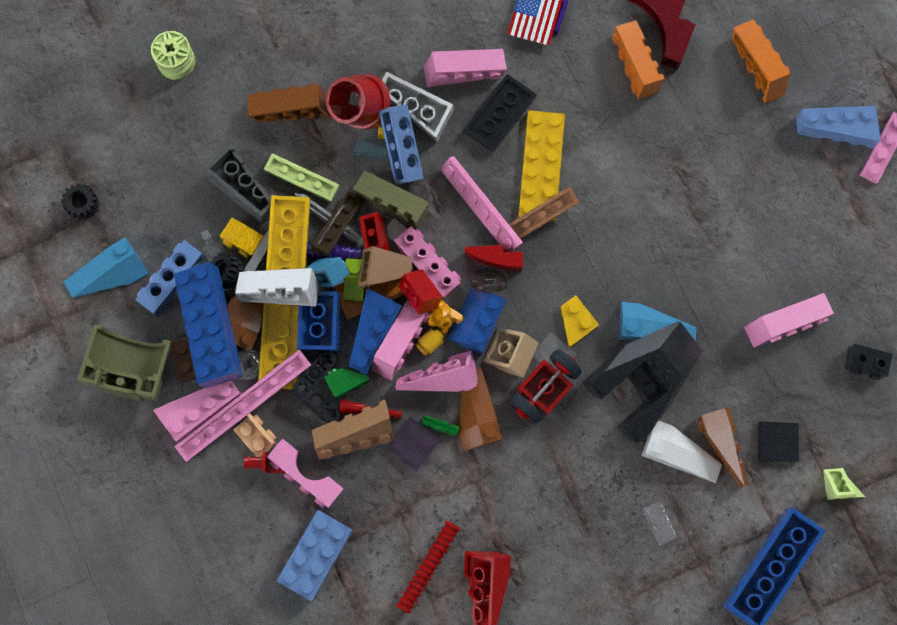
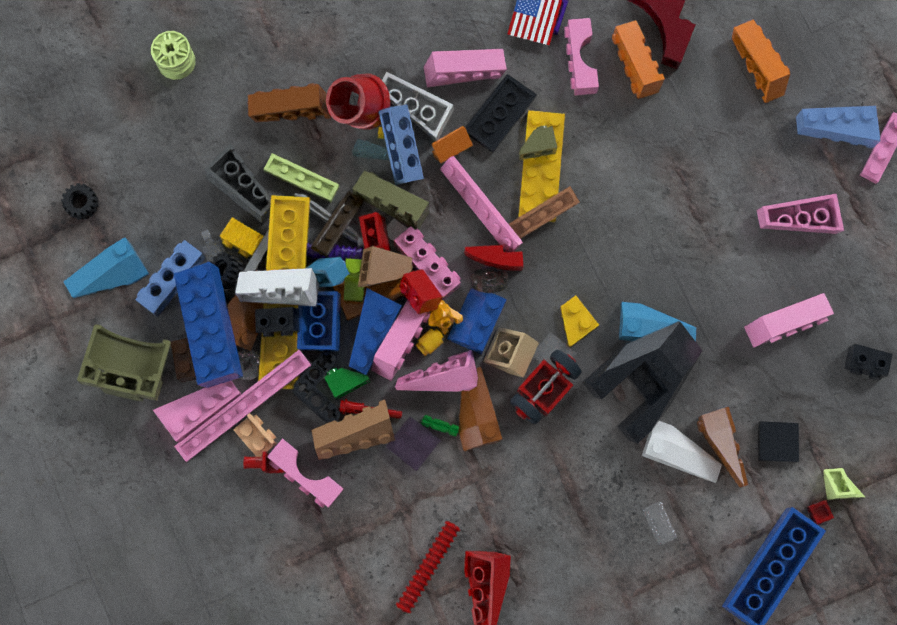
medium blue brick [277,510,354,601] -> none
none -> black brick [255,307,300,337]
none -> orange panel [432,126,473,163]
none -> olive slope [518,126,557,160]
none -> bright pink arch [564,18,599,95]
none -> bright pink wedge [756,194,844,234]
none -> red tile [806,500,834,525]

